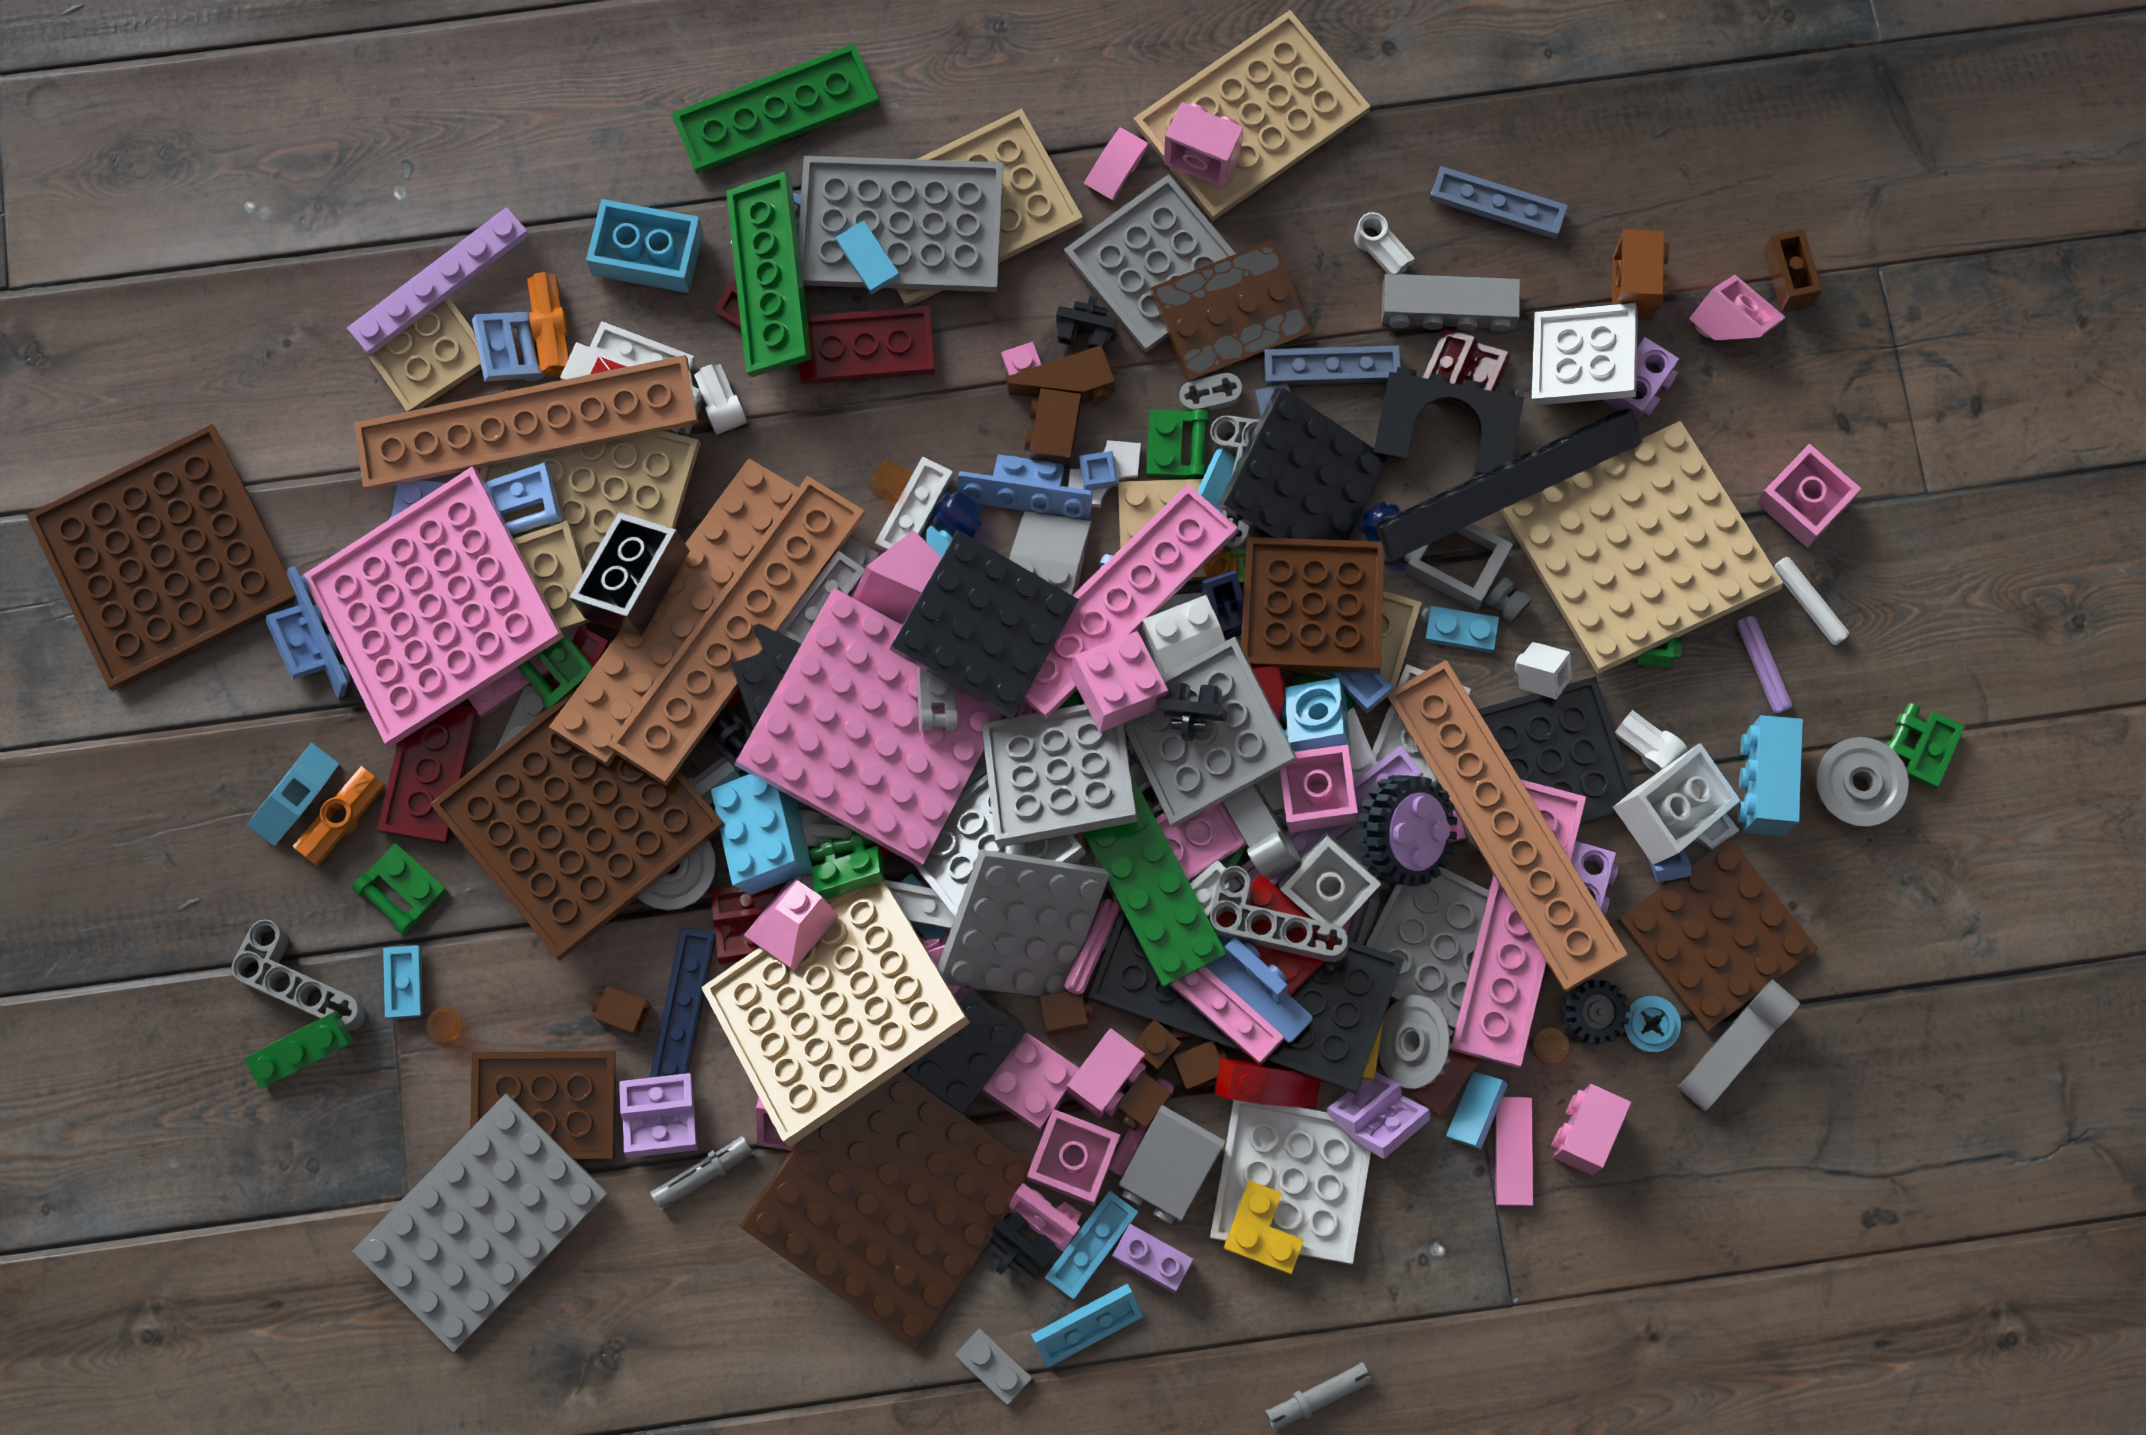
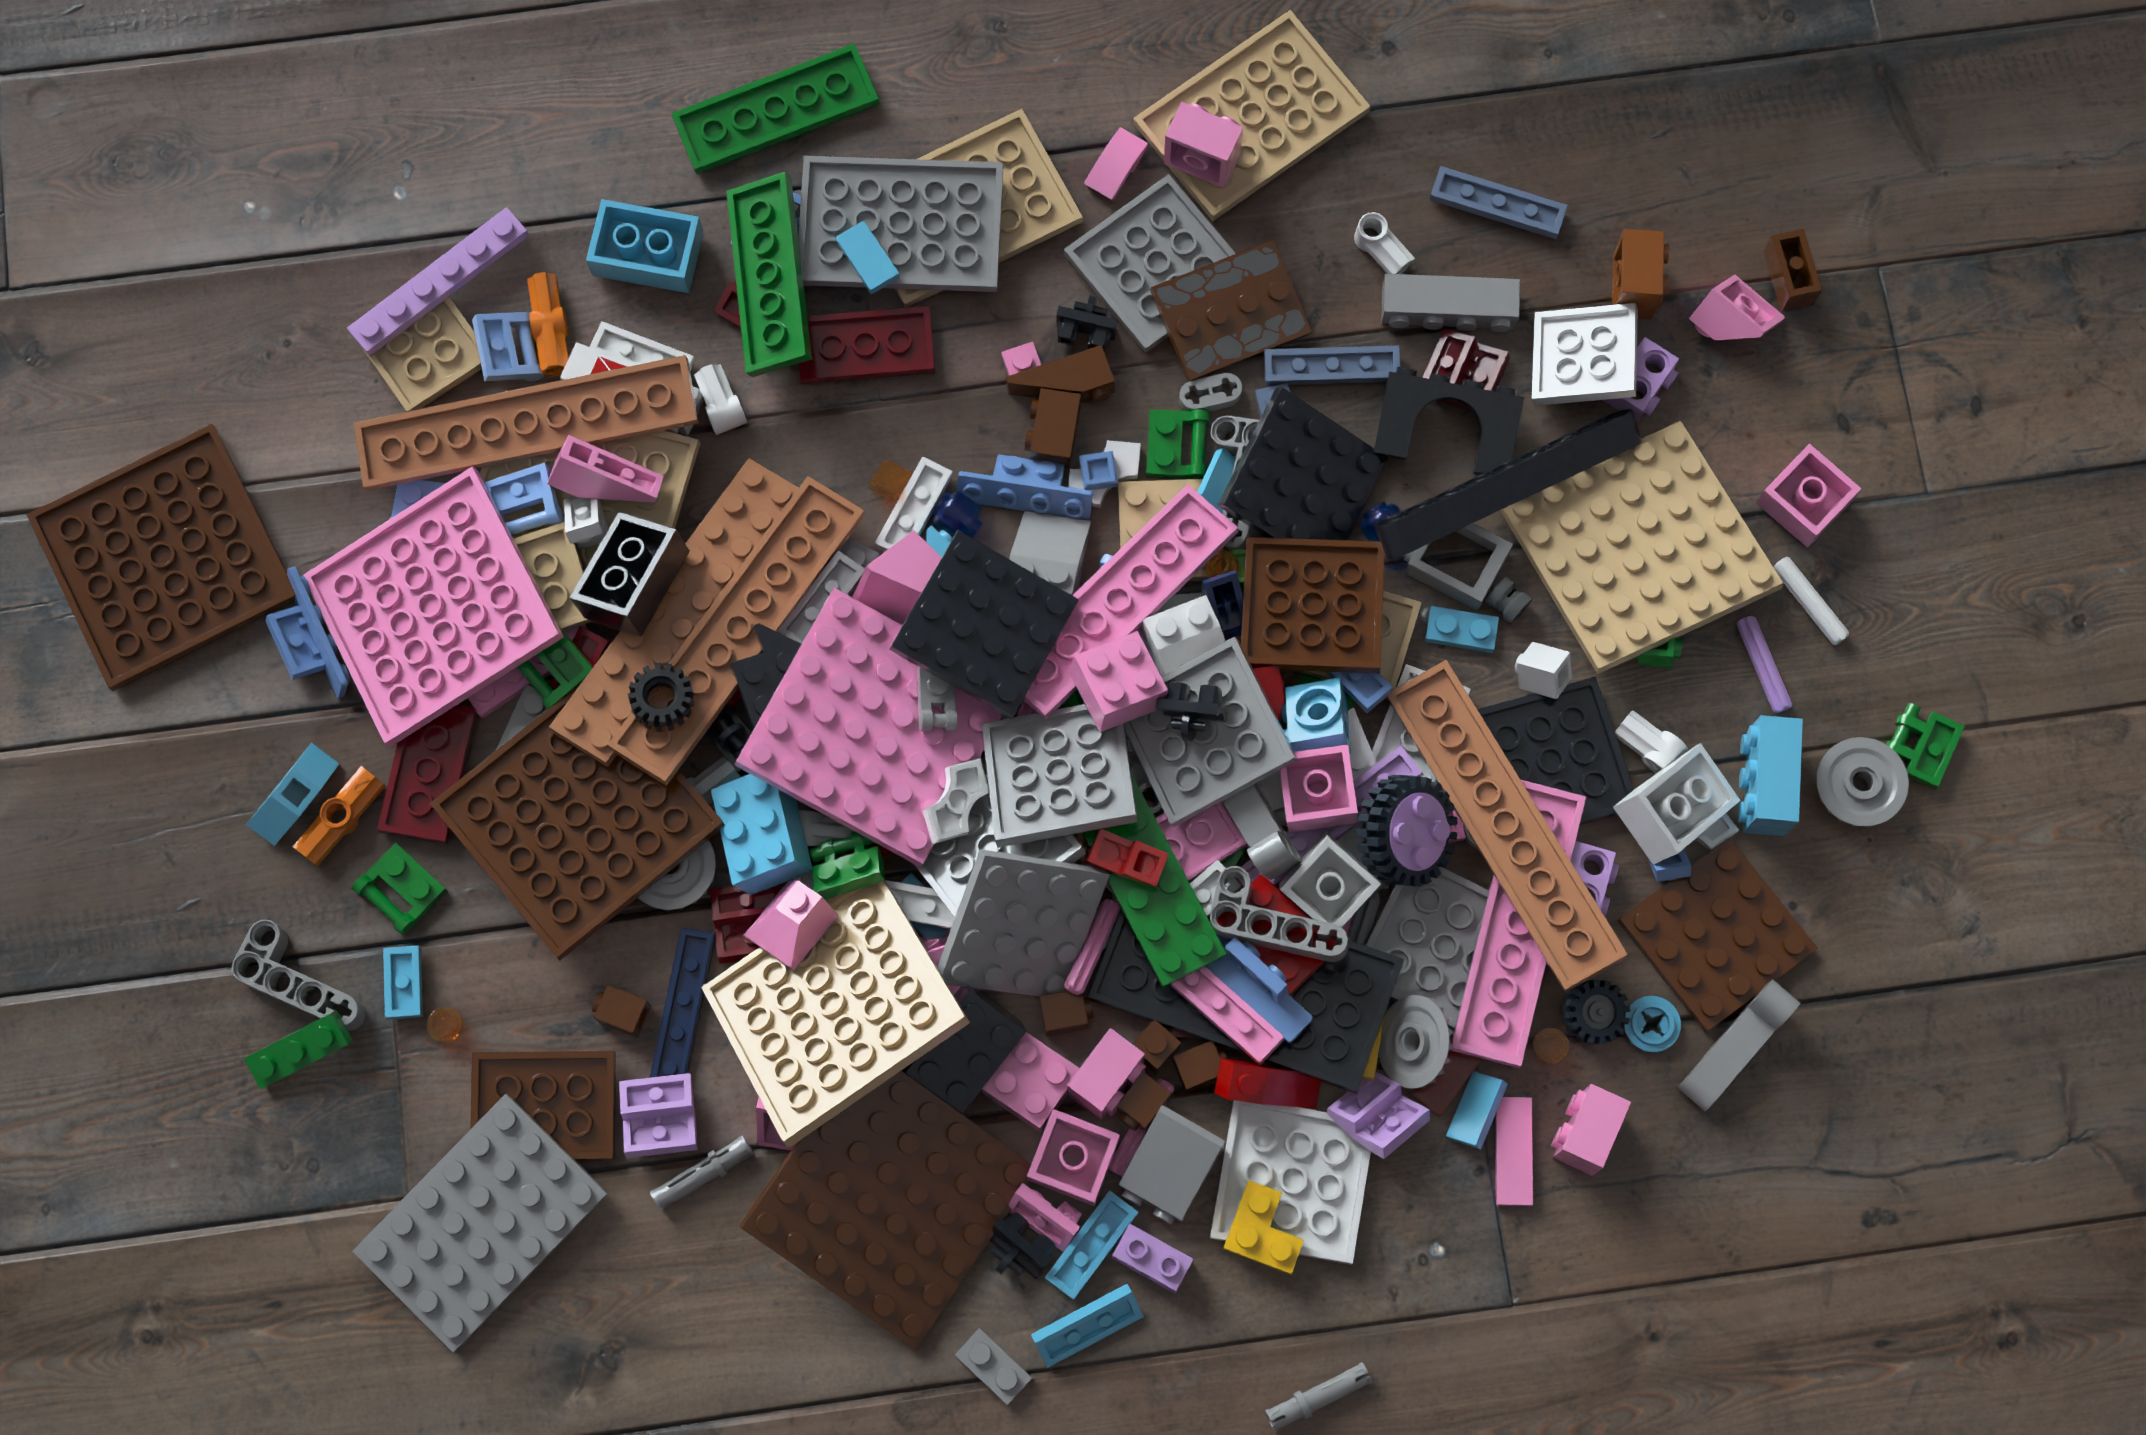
none -> bright pink slope [547,435,664,503]
none -> white slope [564,496,608,549]
none -> black tyre [628,663,694,732]
none -> white tile [923,758,989,844]
none -> red slope [1085,829,1169,887]

